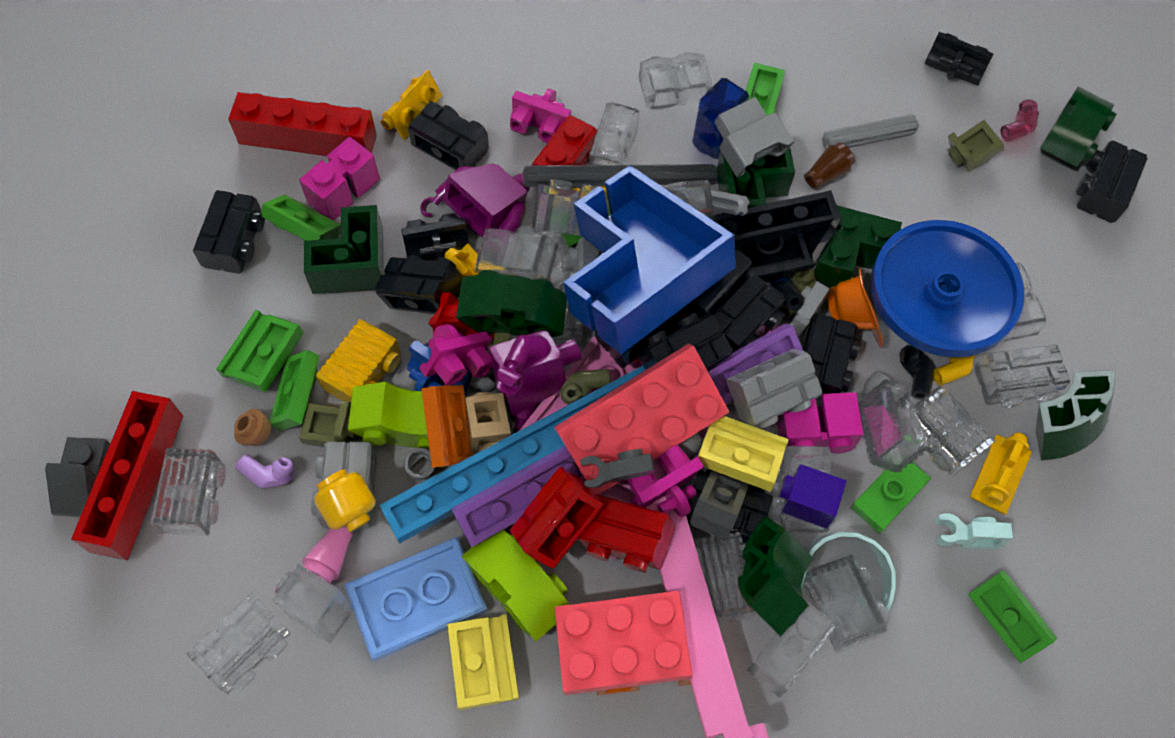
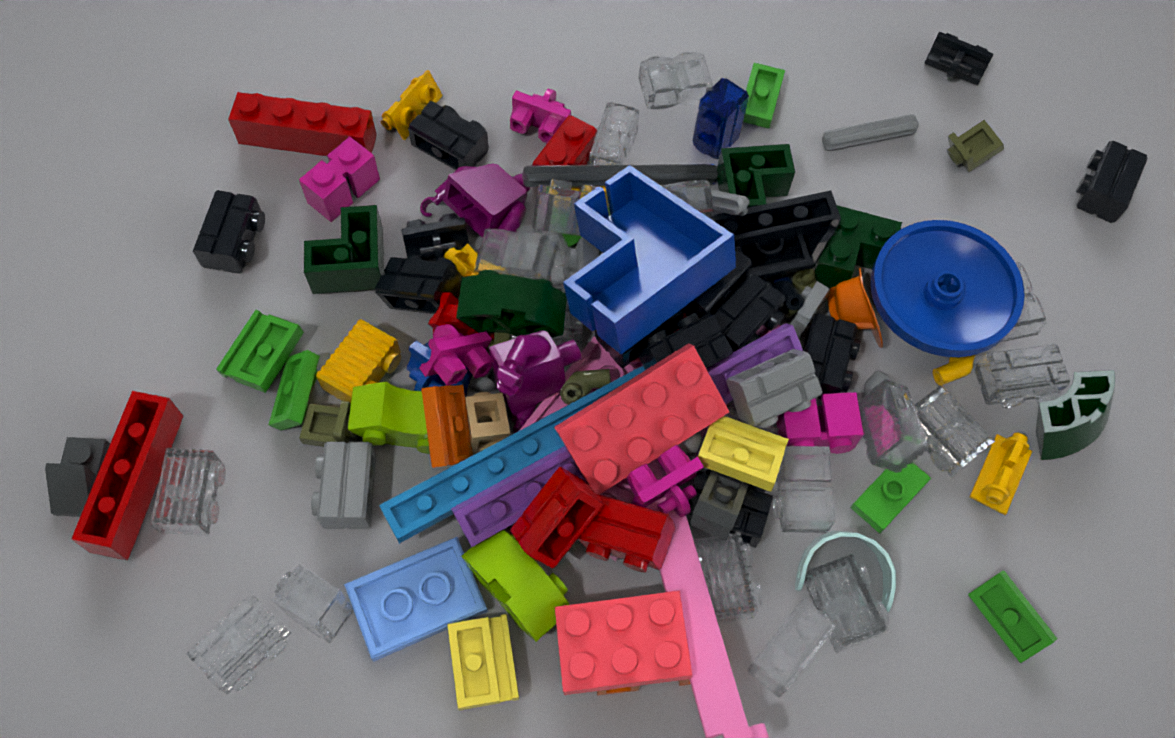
medium nougat plate [234,409,271,446] -> none
lavender arm [236,454,294,489] -> none
bright green plate [261,194,341,241] -> none
bright pink cone [301,527,353,587] -> none
yellow head [314,469,376,533] -> none
light grey hinge [403,448,434,480] -> none
dark grey plate [580,449,656,489] -> none
light grey piece [714,97,794,178] -> none
dark green brick [738,516,814,637] -> none
dark purple brick [779,464,847,529] -> none
reddish brown cone [804,142,855,190] -> none
black arm [899,345,934,399] -> none
light aqua plate [935,513,1013,549] -> none
clear pink arm [1000,99,1039,141] -> none
dark green brick [1040,86,1117,167] -> none

